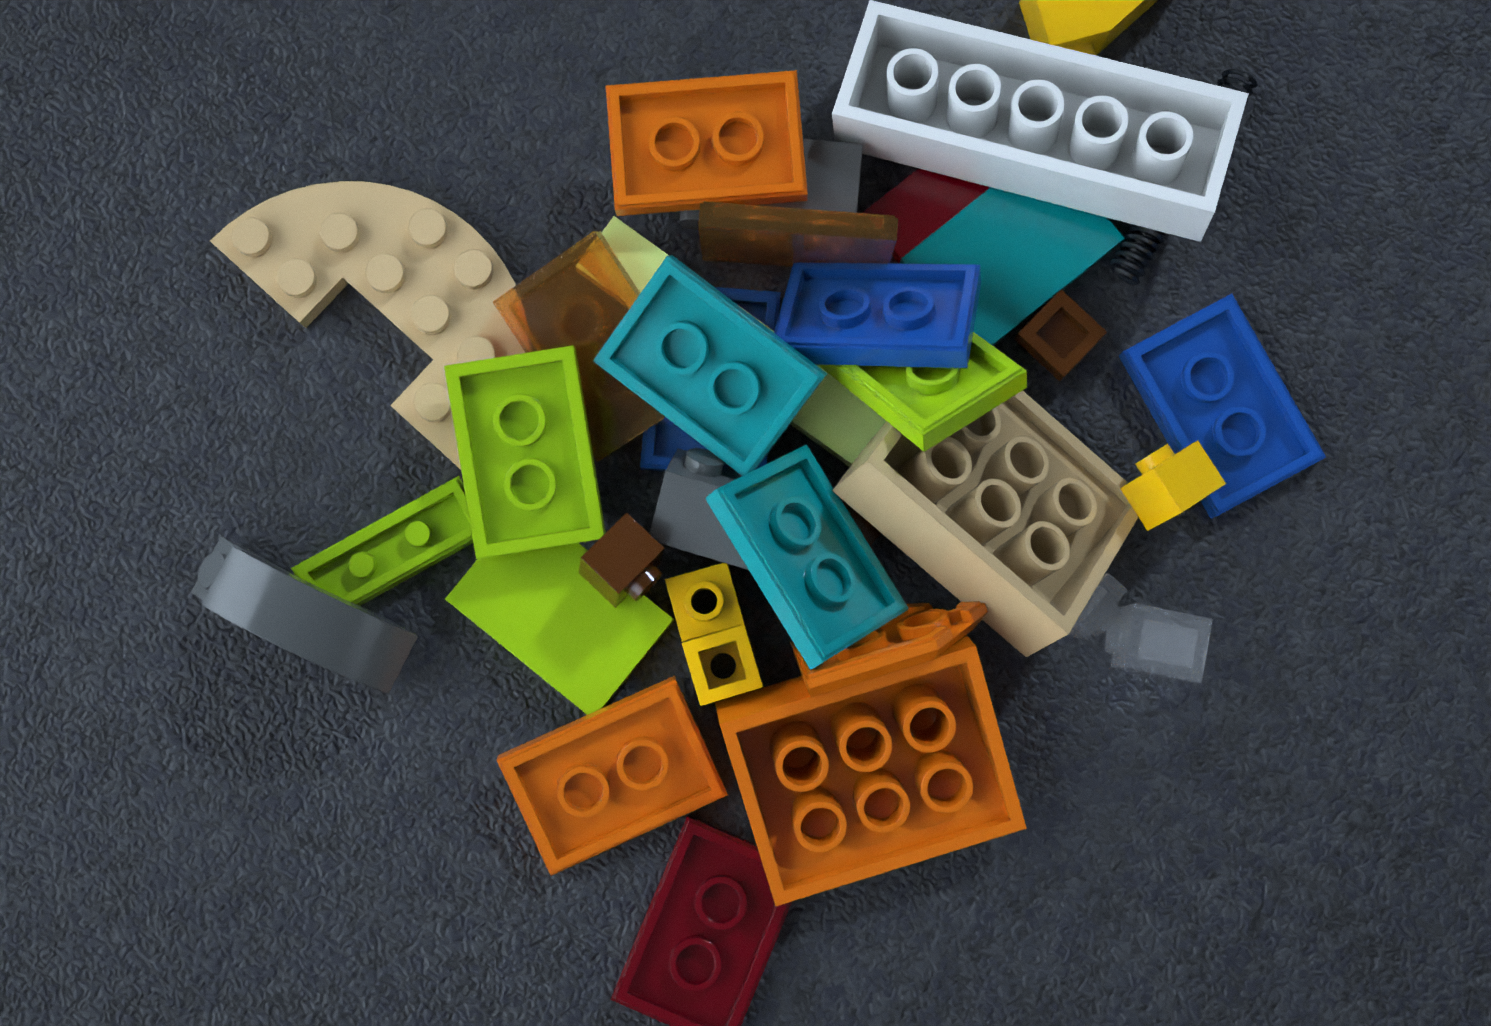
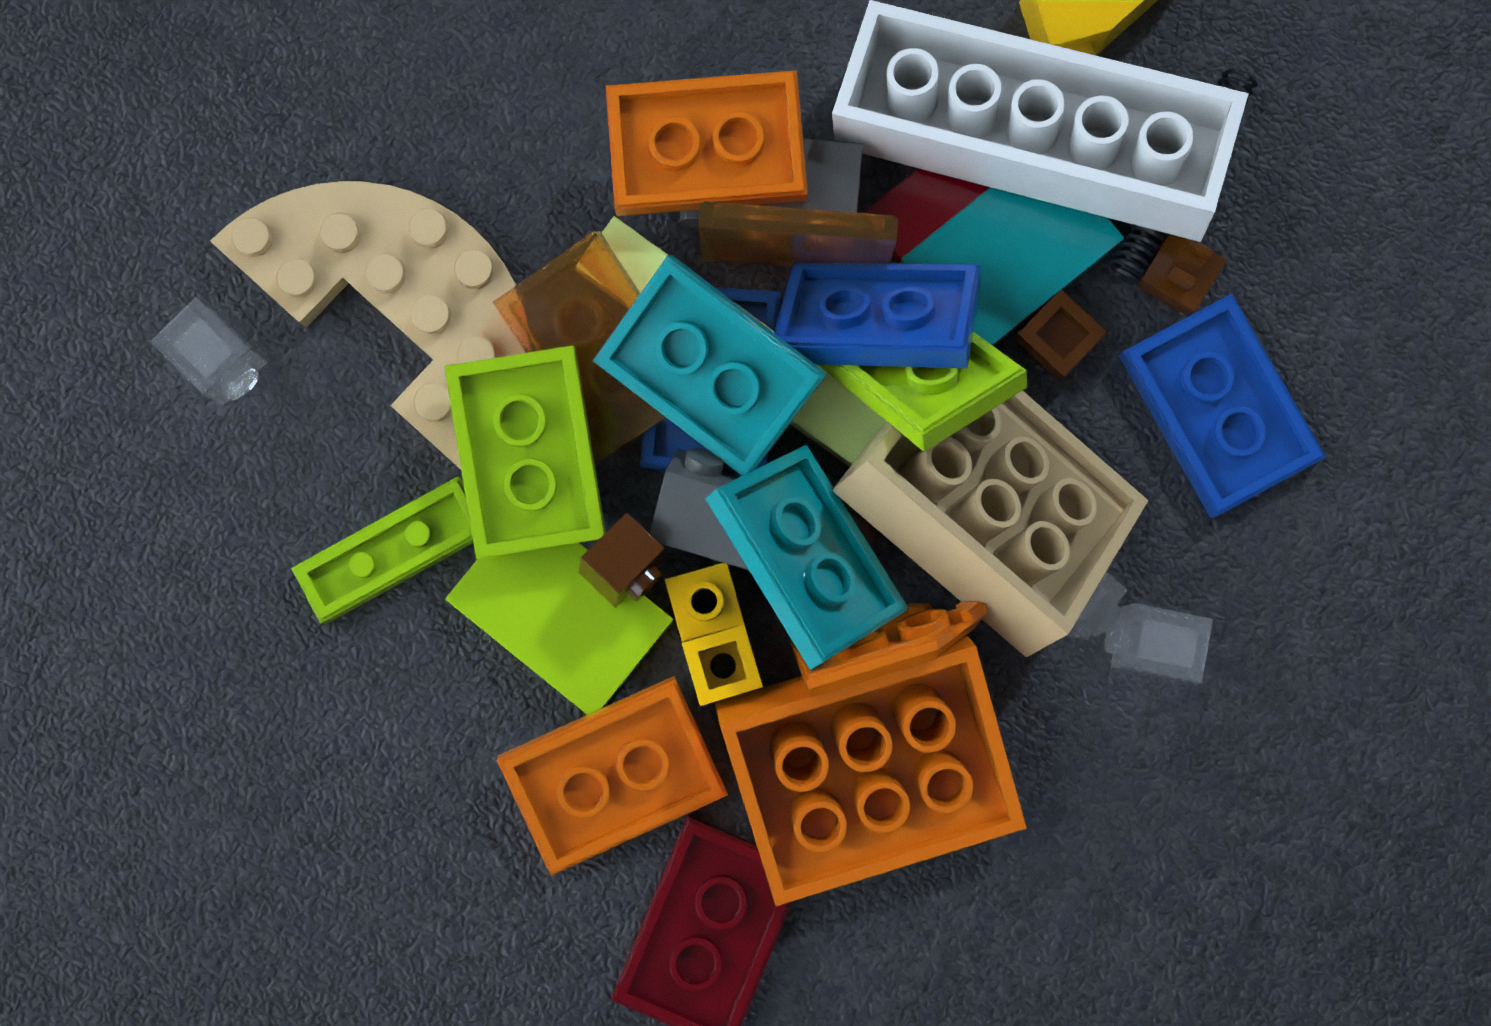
dark grey arch [191,537,418,694] -> none
yellow plate [1120,440,1226,531] -> none
none -> clear brick [150,297,267,405]
none -> reddish brown tile [1136,234,1227,317]

